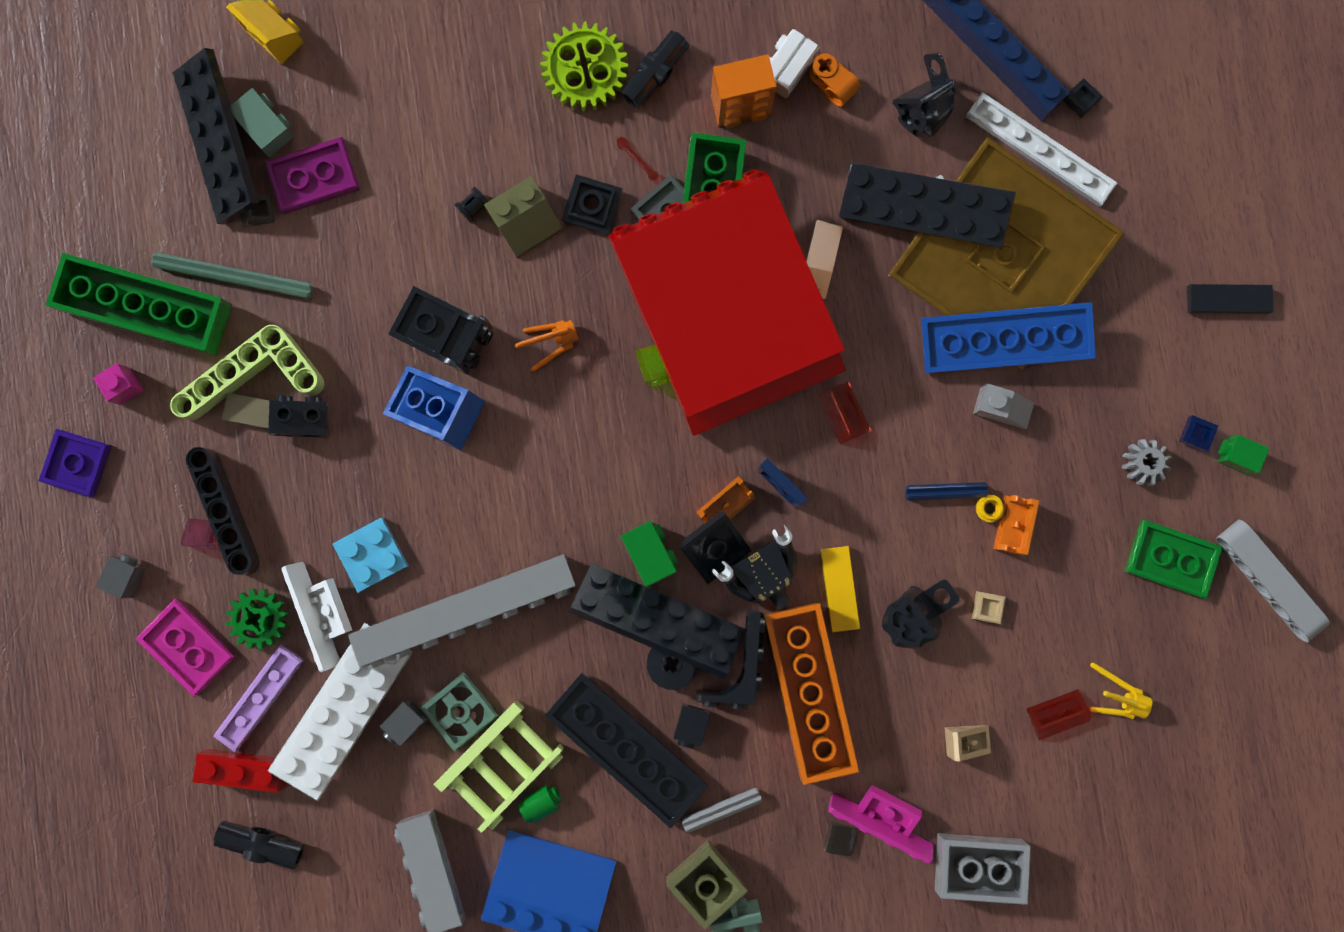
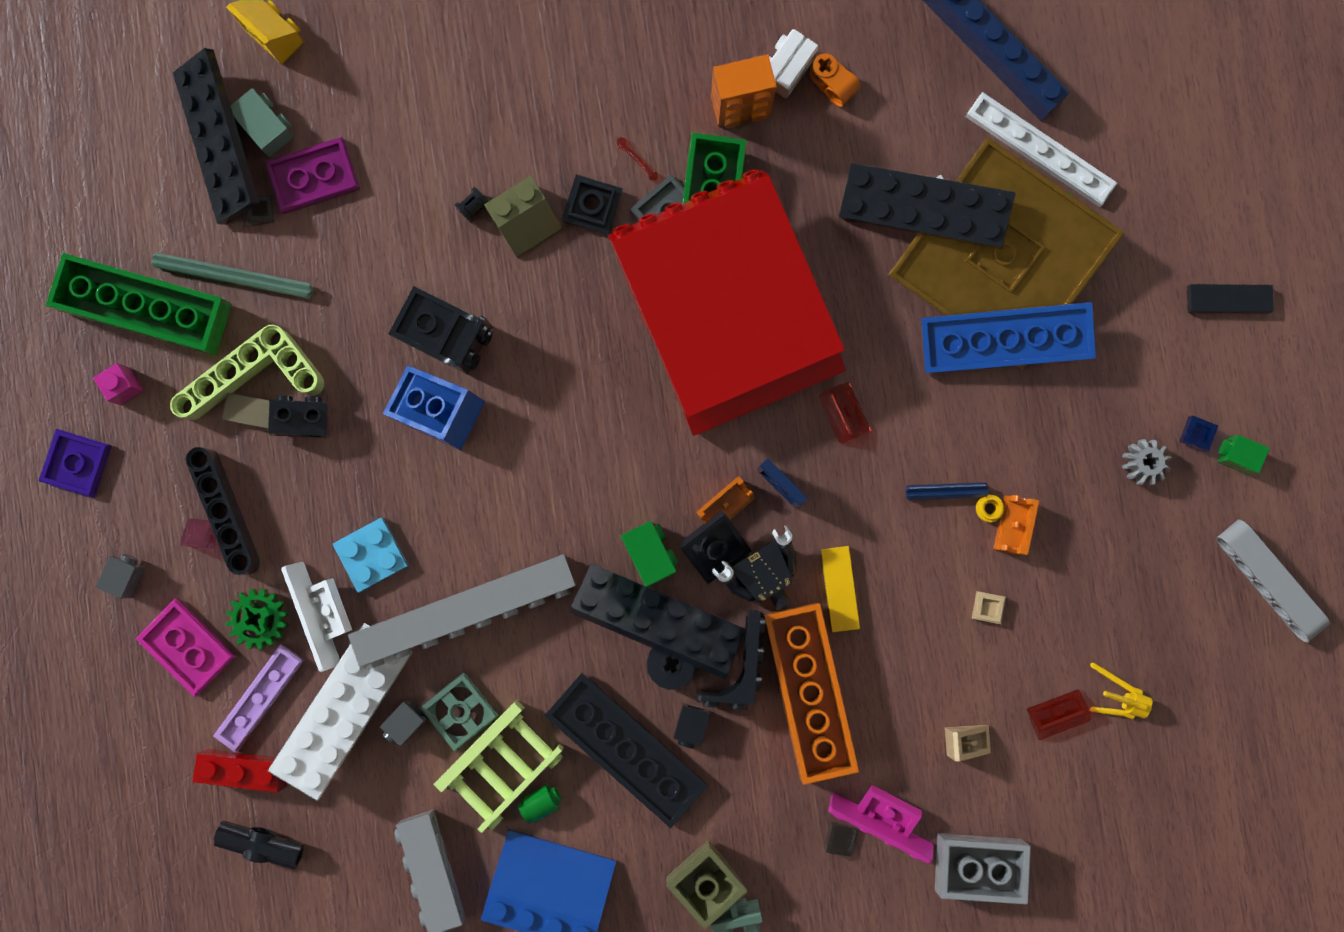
orange plant [515,320,579,372] -> none
lime gear [540,21,629,112] -> none
black piece [621,30,689,109] -> none
clear neon green brick [635,344,668,388] -> none
light grey axle [682,788,762,833] -> none
light nougat slope [806,220,843,301] -> none
black piece [882,580,960,649] -> none
black piece [892,53,956,137] -> none
light grey slope [973,384,1034,429] -> none
black tile [1063,78,1103,118] -> none
green tile [1124,520,1223,599] -> none

